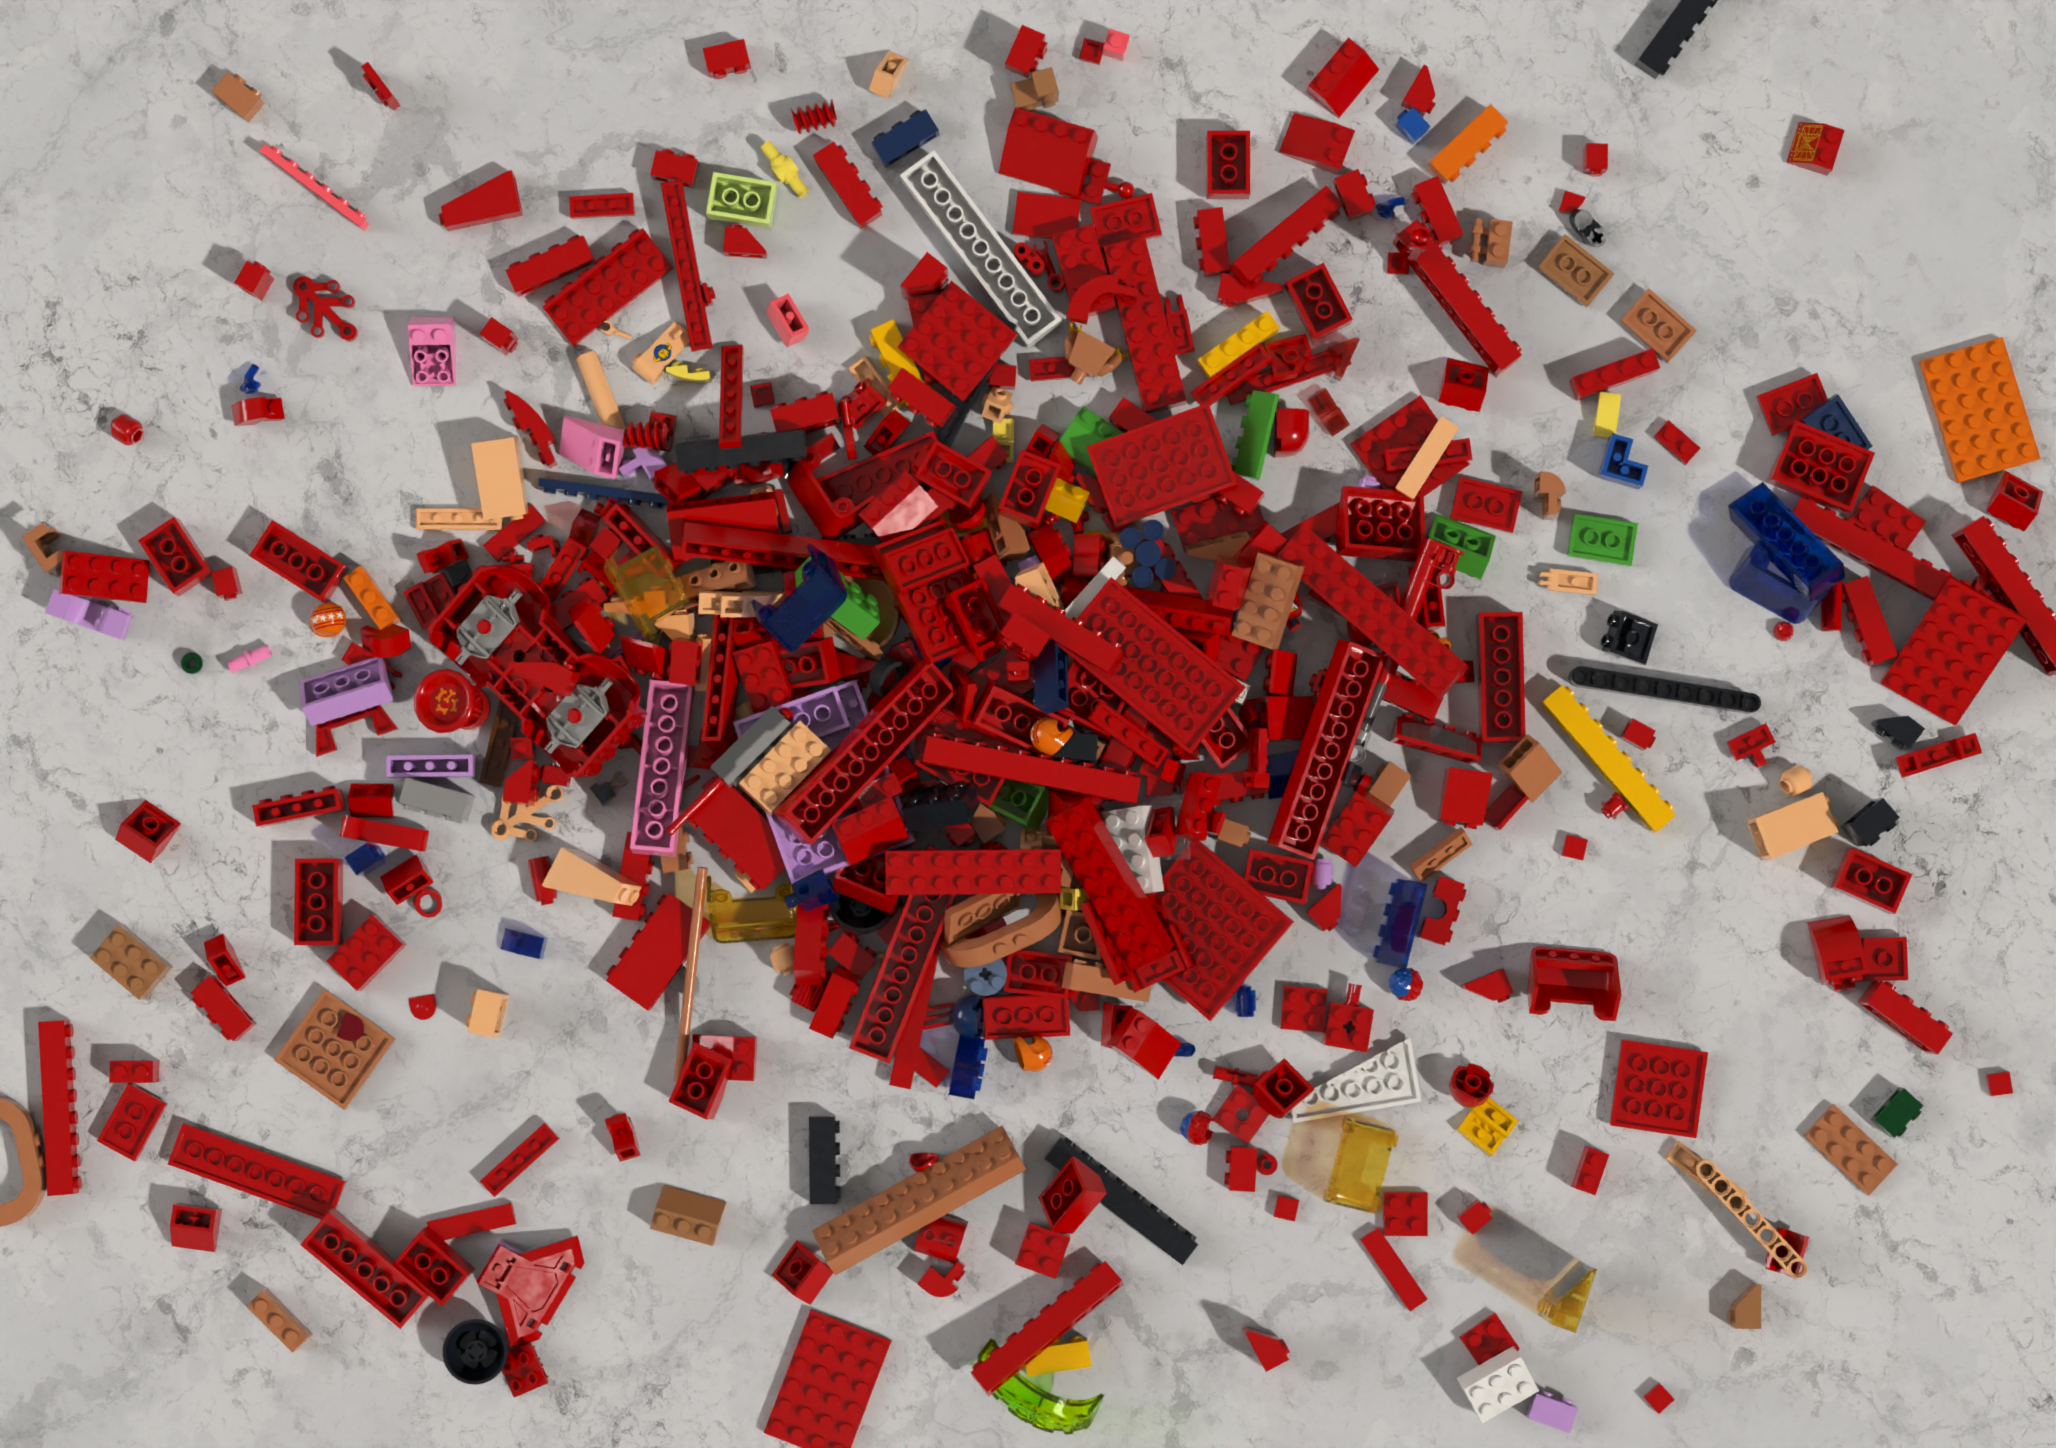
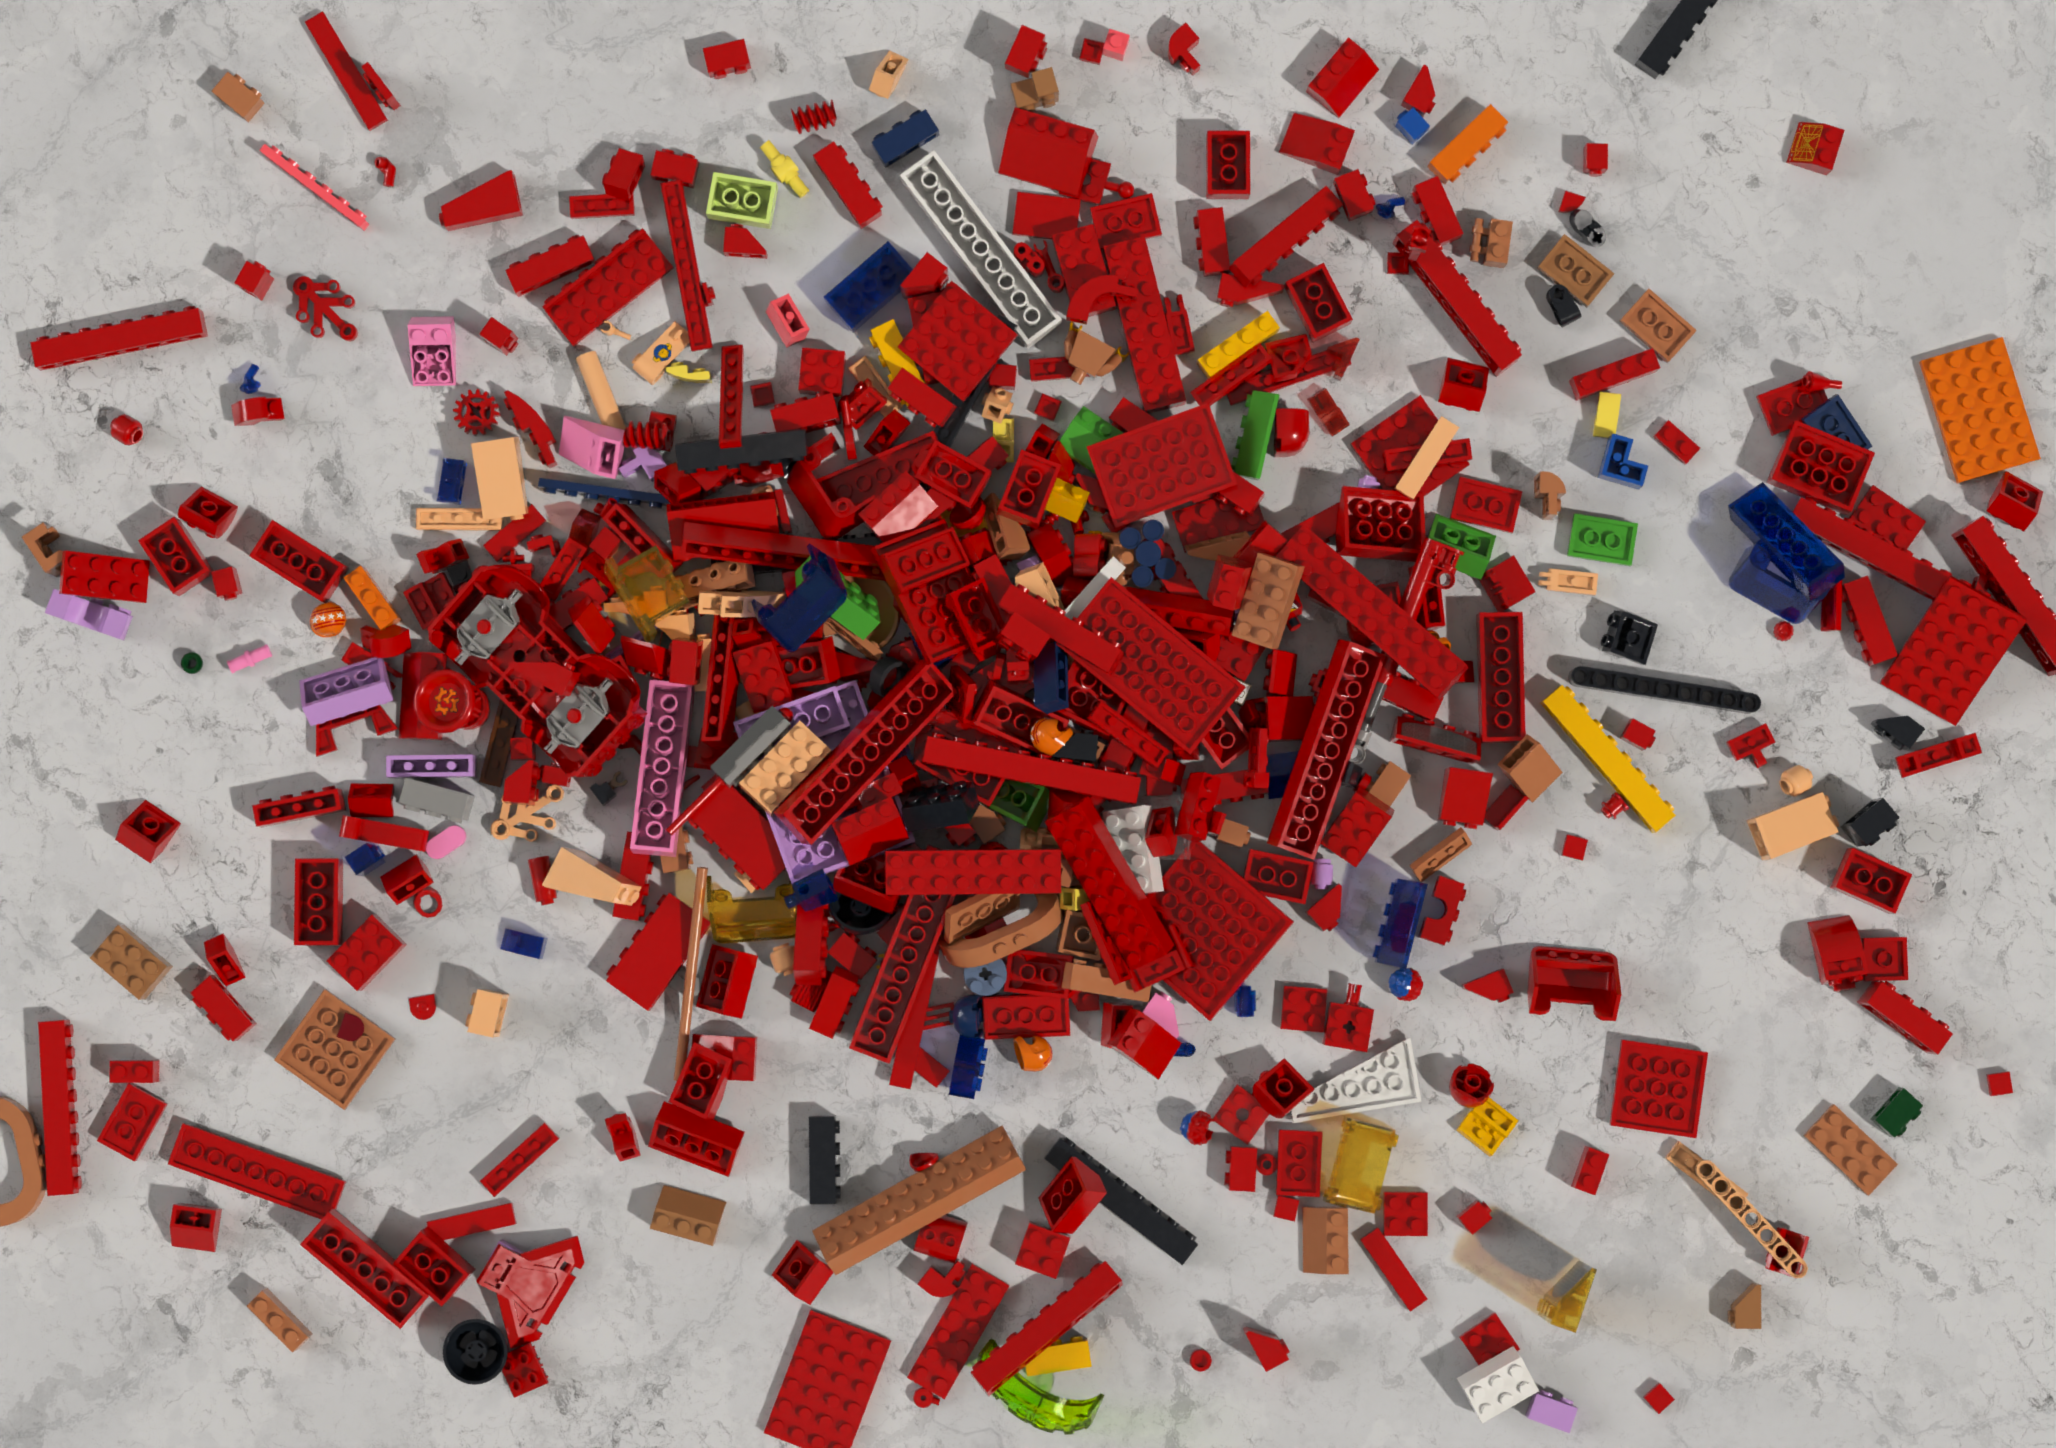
red pin [1213,1065,1258,1087] -> none
none -> red brick [30,306,208,371]
none -> red brick [178,486,238,539]
none -> red tile [305,11,388,131]
none -> red arm [374,157,396,187]
none -> red slope [399,652,447,740]
none -> bright pink tile [426,825,466,859]
none -> clear blue hinge [437,458,467,505]
none -> red gear [453,389,501,436]
none -> red brick [602,148,645,201]
none -> red slope [648,1101,745,1177]
none -> red slope [696,944,758,1019]
none -> red brick [798,348,846,398]
none -> clear blue brick [824,241,913,333]
none -> red plate [907,1263,1010,1400]
none -> red piece [913,1387,940,1408]
none -> red tile [992,653,1006,680]
none -> red tile [1034,393,1062,422]
none -> bright pink slope [1142,991,1179,1039]
none -> red brick [1168,23,1200,75]
none -> red tile [1190,1349,1212,1372]
none -> red plate [1276,1129,1322,1197]
none -> nougat slope [1302,1207,1349,1274]
none -> red hinge [1478,555,1536,612]
none -> black piece [1546,284,1582,328]
none -> red cone [1802,371,1842,392]

